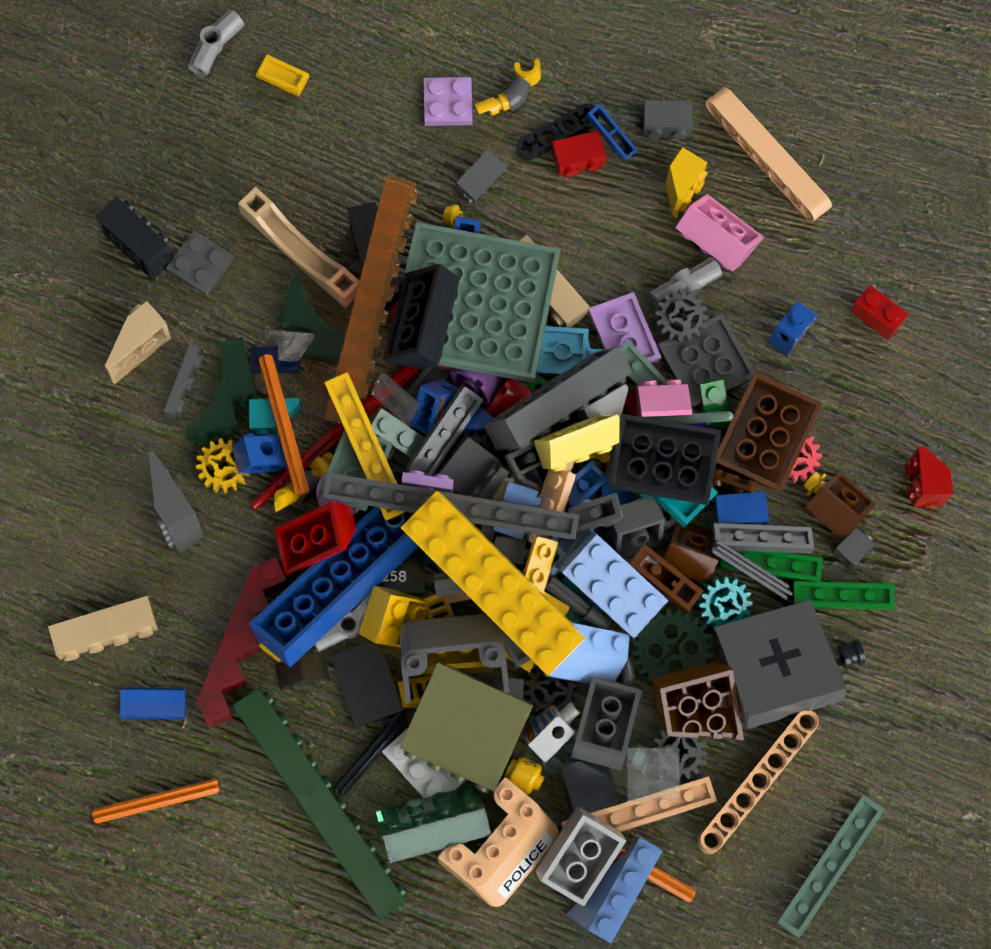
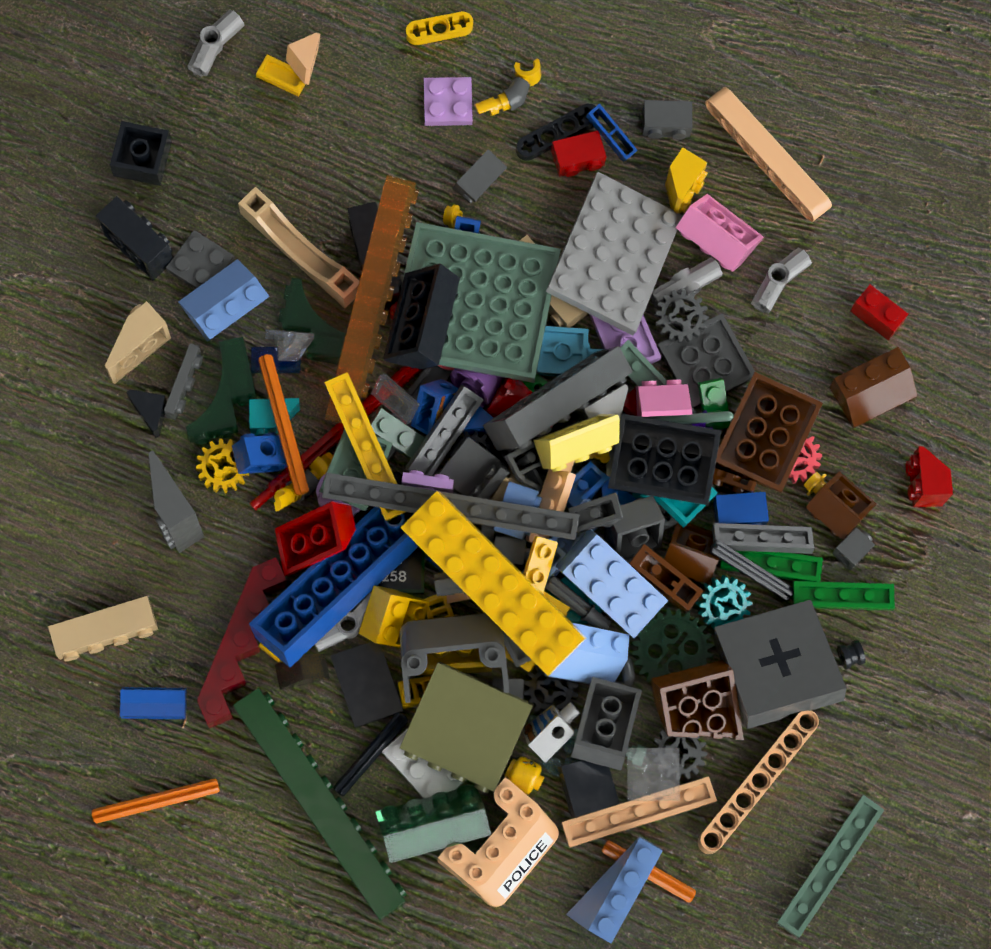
light grey brick [535,806,627,906] -> none
blue torso [768,301,817,357] -> none
none -> black brick [110,121,172,186]
none -> black slope [126,389,167,438]
none -> medium blue slope [178,259,270,342]
none -> light nougat slope [286,33,320,85]
none -> yellow beam [406,11,473,45]
none -> light grey plate [545,172,683,336]
none -> light grey piece [751,247,812,313]
none -> reddish brown slope [829,347,918,429]

